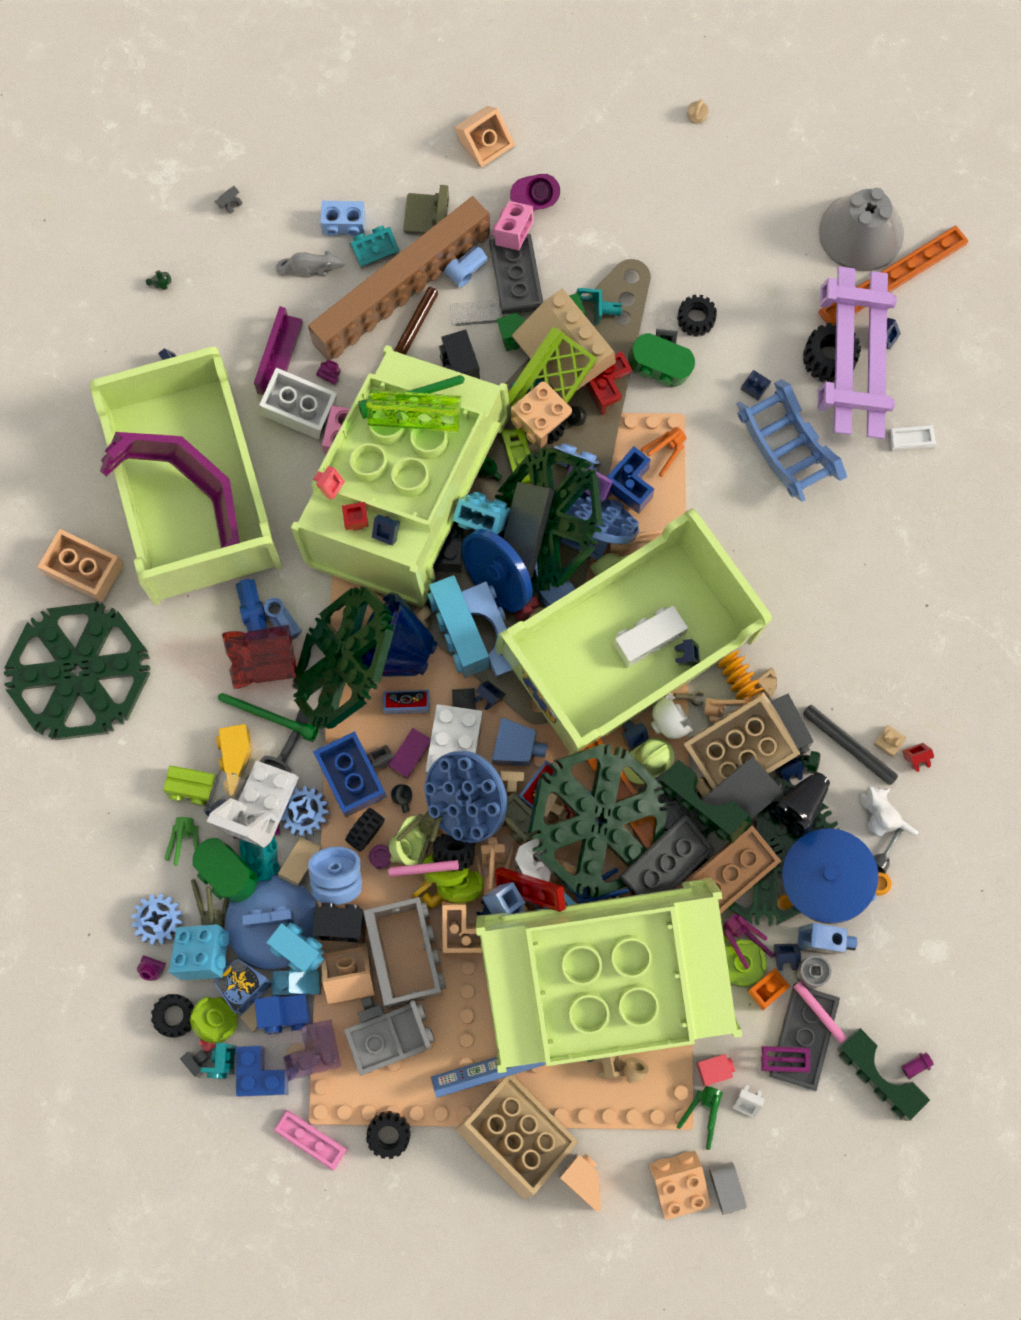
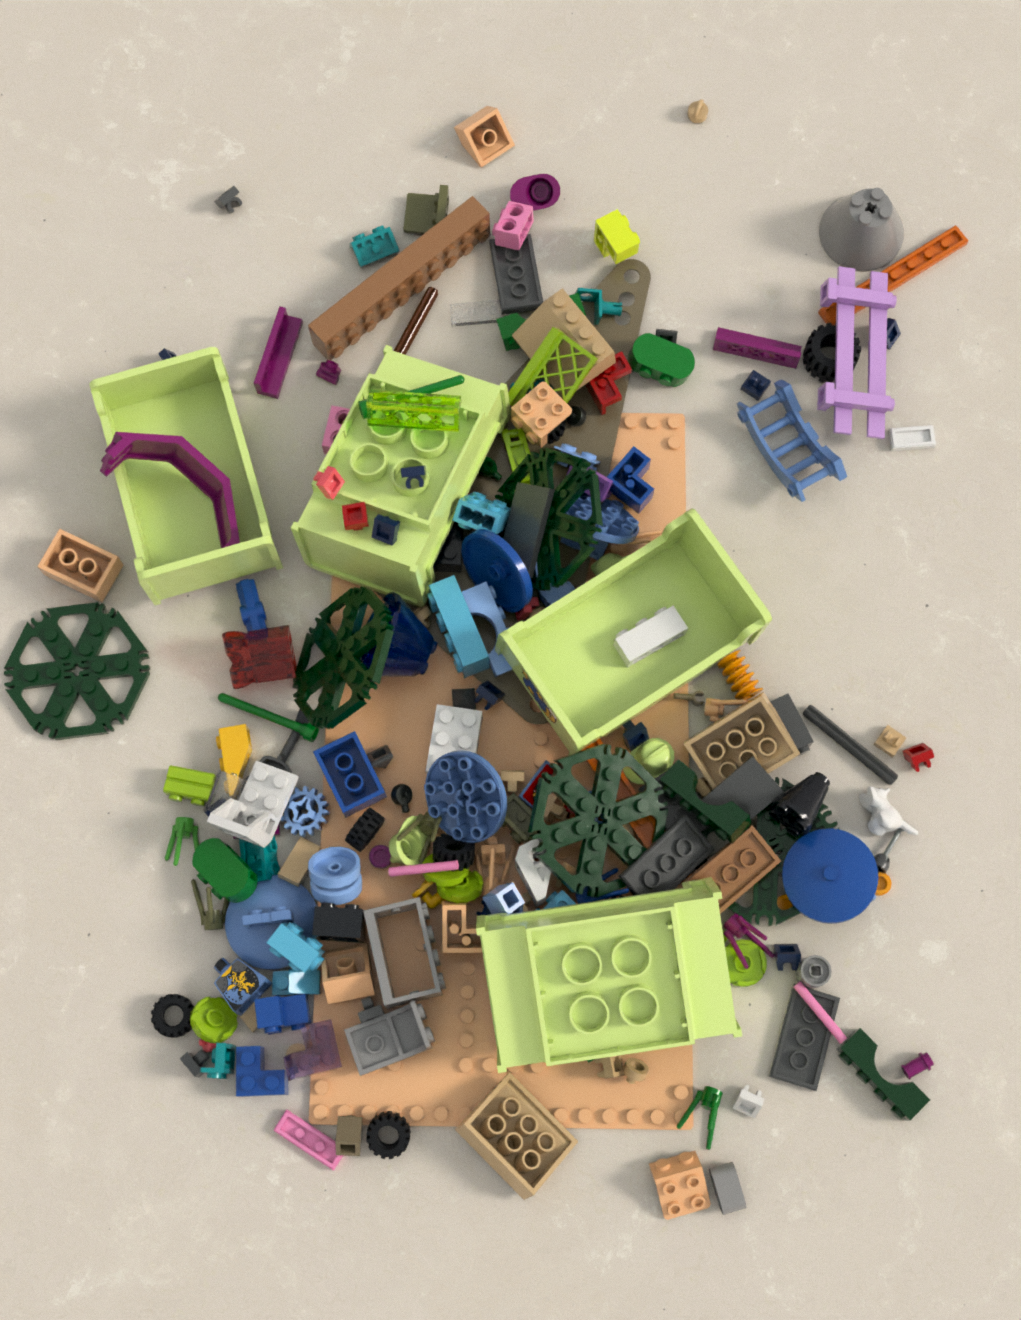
light blue gear [131,894,183,945] -> none
magenta plate [137,955,166,981] -> none
dark green piece [146,270,172,290] -> none
medium azure brick [169,924,230,980] -> none
white brick [259,368,337,440] -> none
medium blue piece [264,598,302,642] -> none
light grey animal [276,251,346,278] -> none
light blue brick [320,201,366,236] -> none
slope [383,690,430,714] -> none
magenta tile [388,728,431,779] -> none
medium blue tile [431,1057,546,1098] -> none
black brick [439,329,480,379] -> none
light blue piece [444,246,487,287] -> none
medium blue torso [492,718,548,766] -> none
red tile [495,867,566,912] -> none
light nougat slope [559,1154,601,1212] -> none
orange plant [641,427,687,477] -> none
white cylinder [651,693,694,739] -> none
dark blue tile [674,639,700,668] -> none
black tyre [677,294,717,337] -> none
coral brick [696,1054,735,1087] -> none
orange slope [747,968,791,1010] -> none
tan tile [756,667,777,699] -> none
magenta tile [761,1046,810,1073] -> none
dark blue tile [775,758,804,783] -> none
medium blue torso [797,923,857,955] -> none
dark green tile [799,751,821,774] -> none
none -> dark tan brick [335,1115,363,1156]
none -> dark blue tile [401,465,426,489]
none -> neon yellow brick [594,209,640,264]
none -> magenta fence [713,327,802,369]

